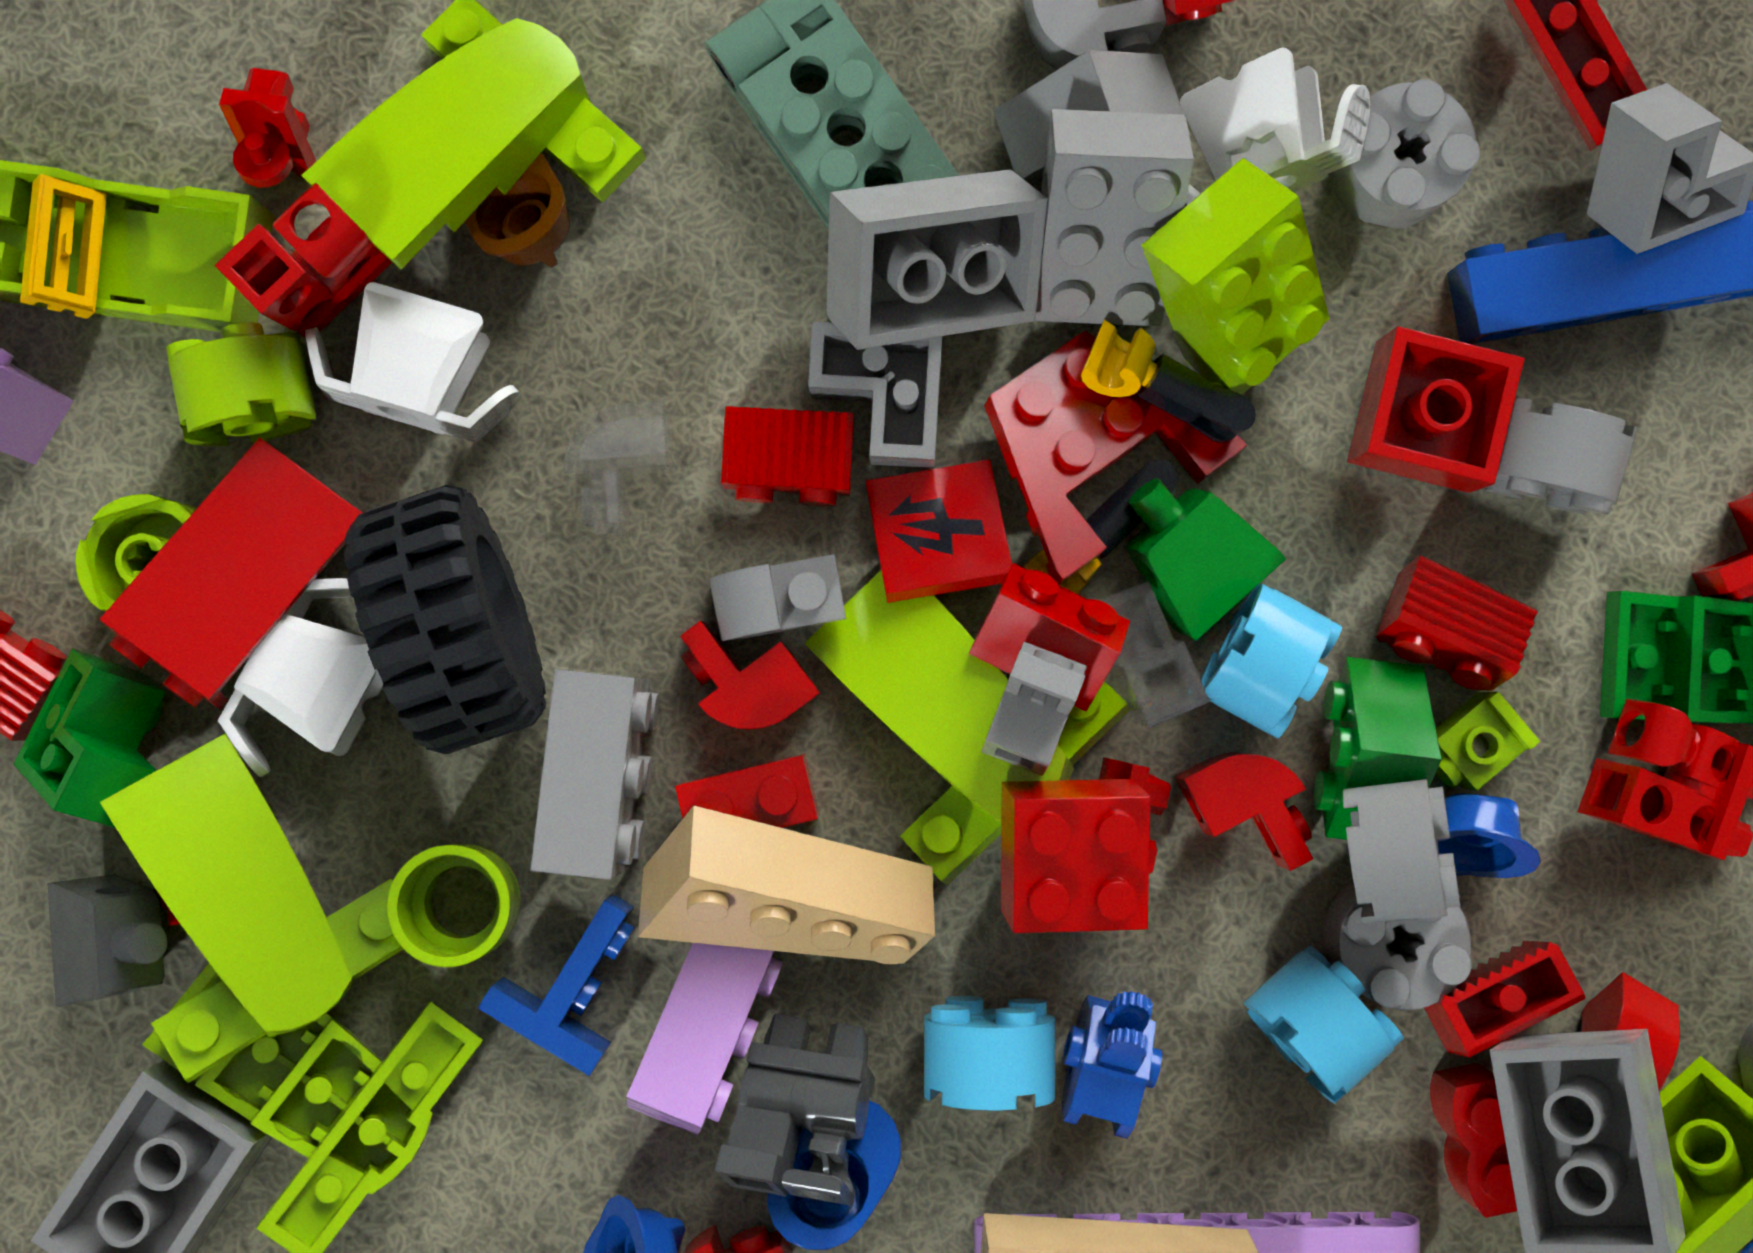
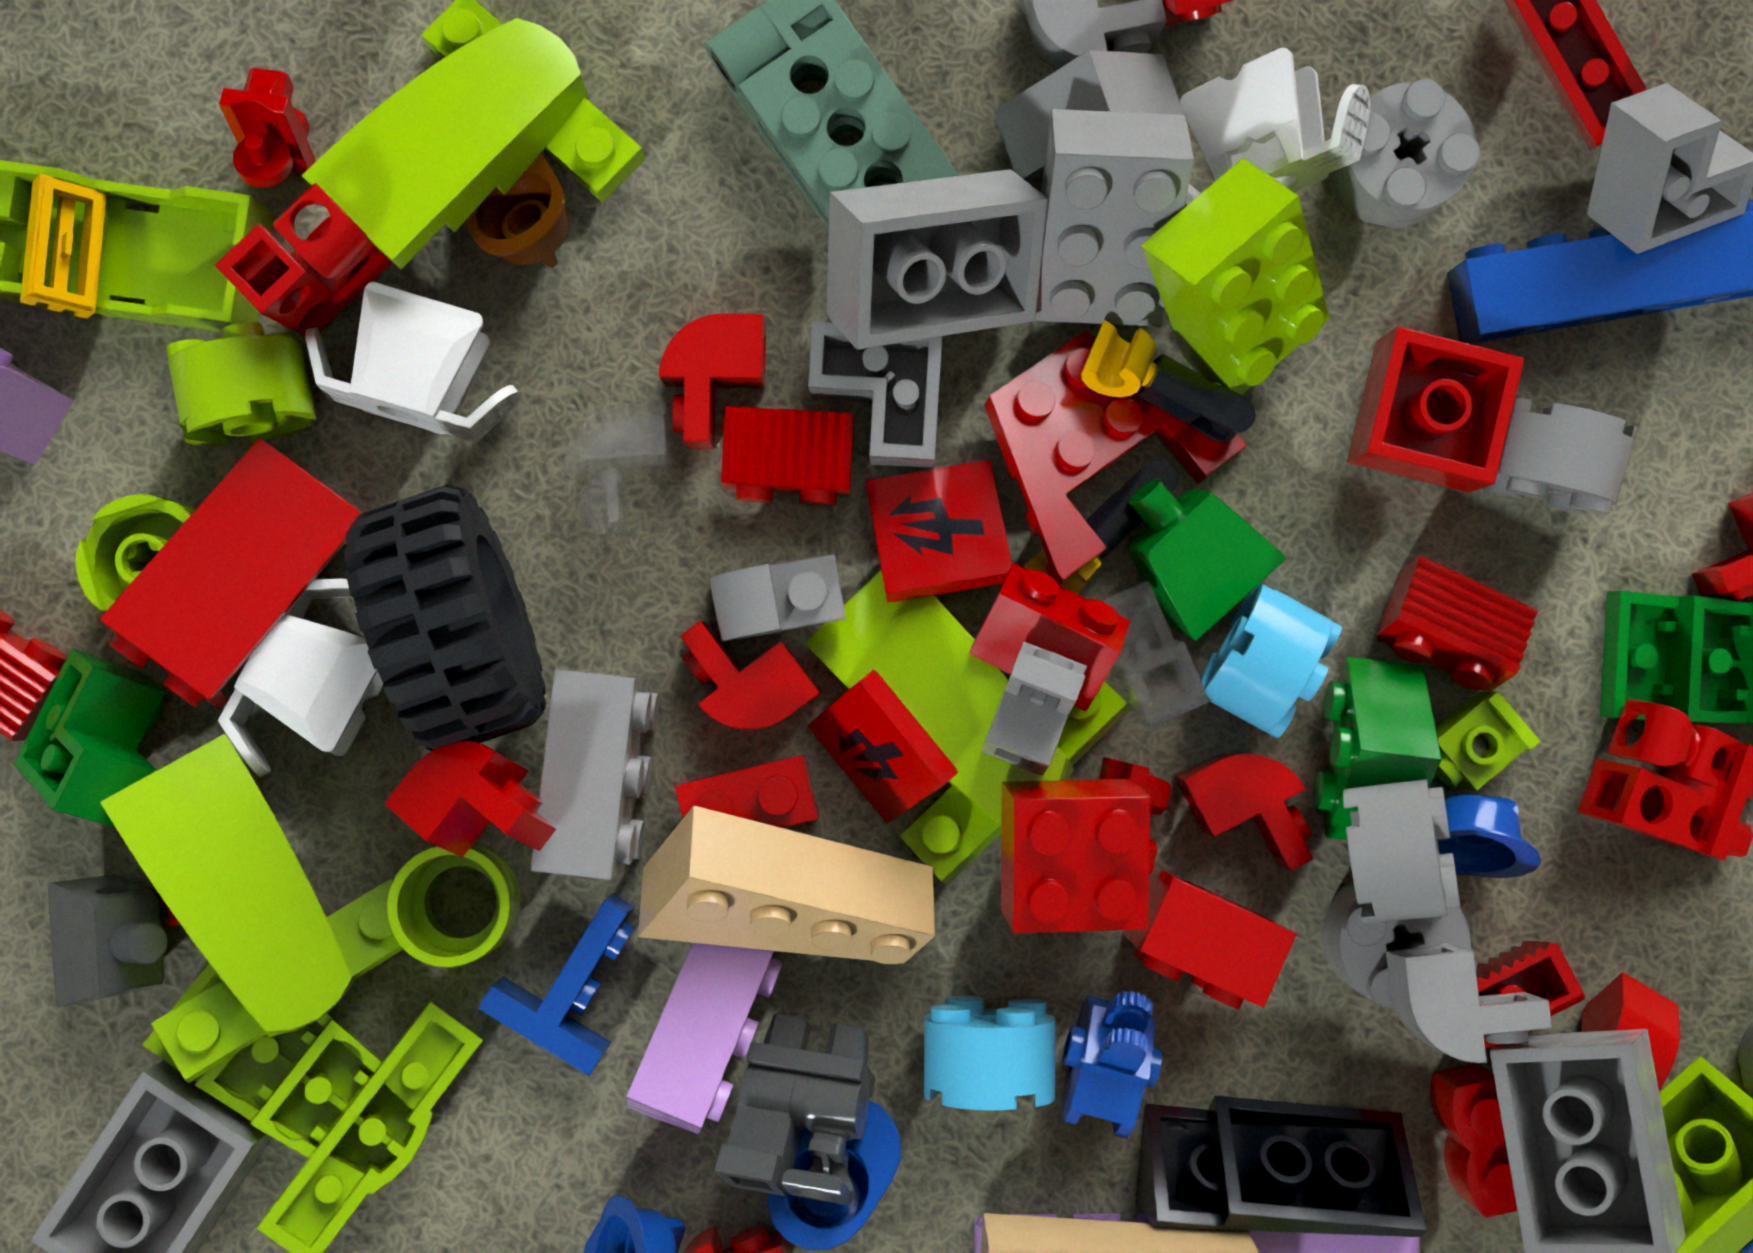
medium azure brick [1243,945,1404,1104] -> none
none -> red brick [384,741,556,858]
none -> red brick [659,313,766,450]
none -> red tile [807,669,958,823]
none -> red brick [1122,865,1297,1010]
none -> black slope [1135,1096,1427,1237]
none -> light grey brick [1386,945,1552,1063]

